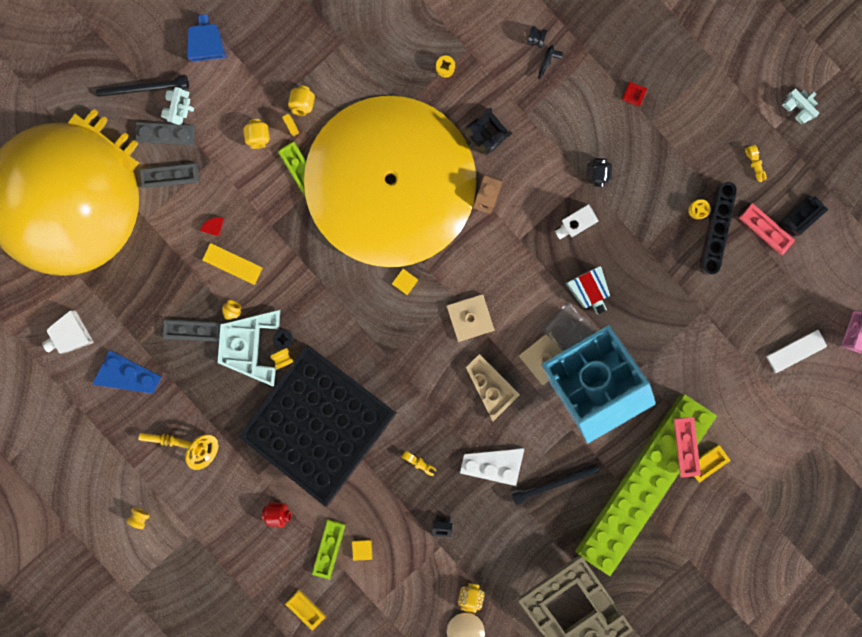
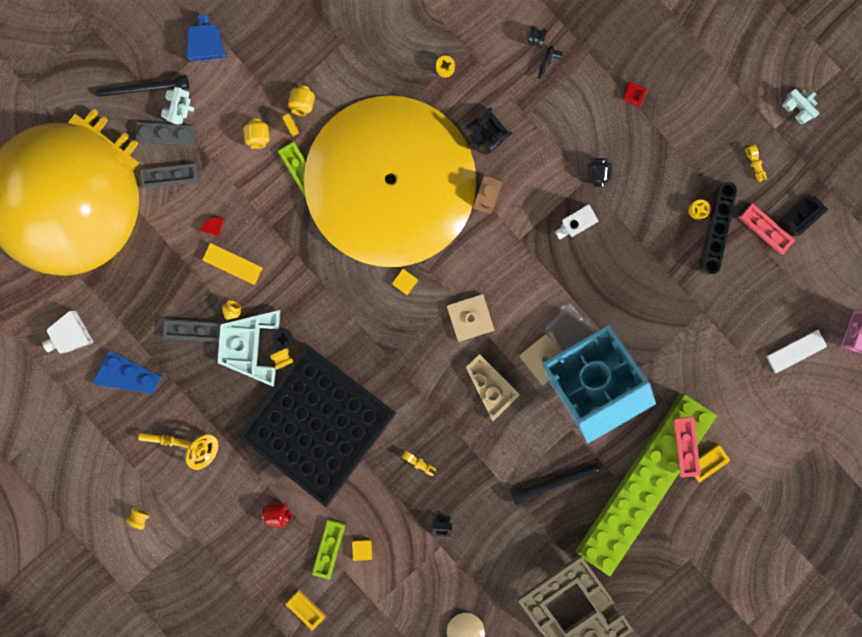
yellow head [458,583,485,613] -> none
white wing [460,448,524,486] -> none
torso [566,266,610,315] -> none

